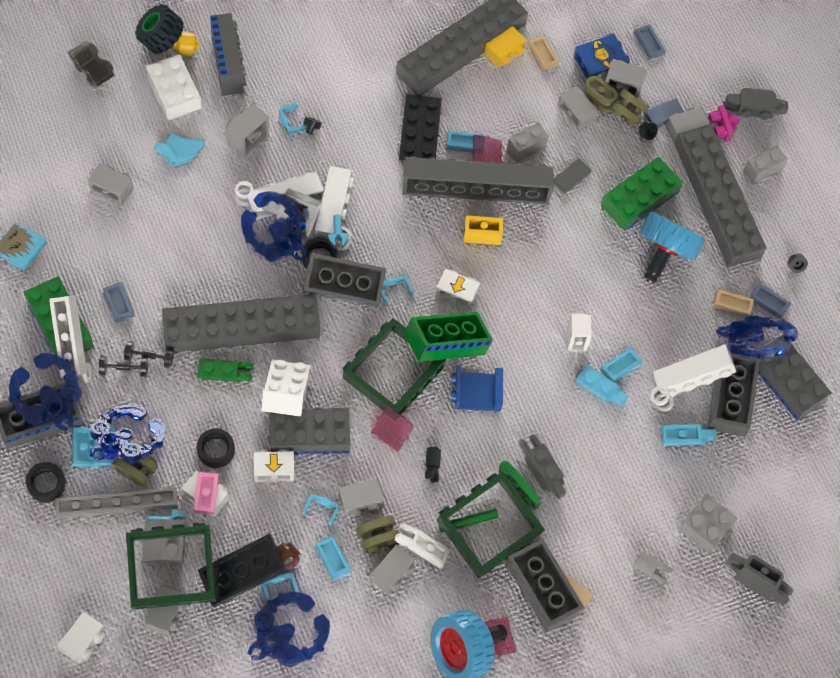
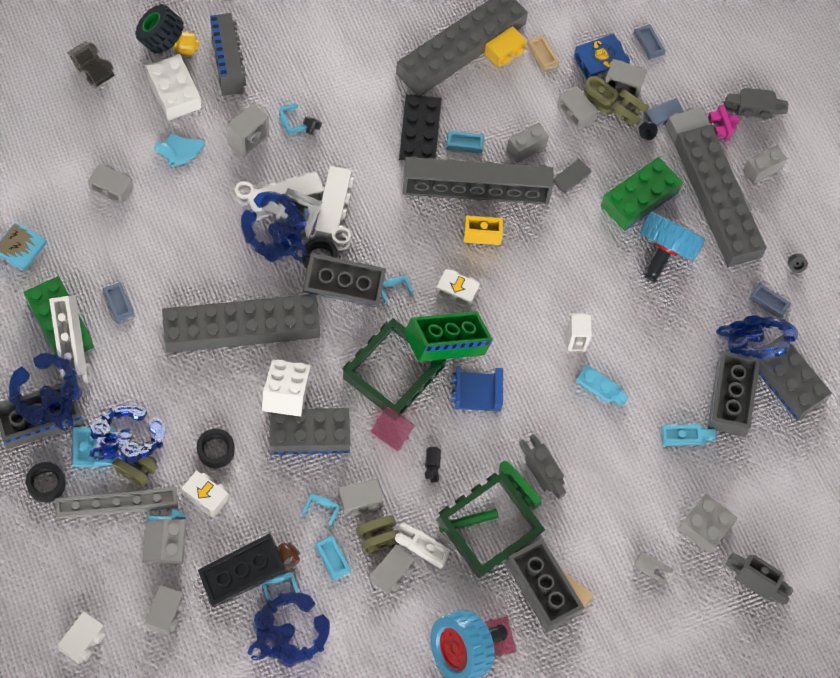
black wheel [99,356,148,377] -> none
black wheel [124,341,174,368] -> none
dark green window [126,522,216,610] -> none
bright pink plate [194,472,219,515] -> none
green hinge [197,358,254,382] -> none
white brick [254,449,294,482] -> none
medium azure bar [328,214,349,249] -> none
clear pink piece [473,134,502,164] -> none
medium azure tile [600,347,643,383] -> none
white hinge [650,345,736,412] -> none
tan tile [713,289,754,318] -> none

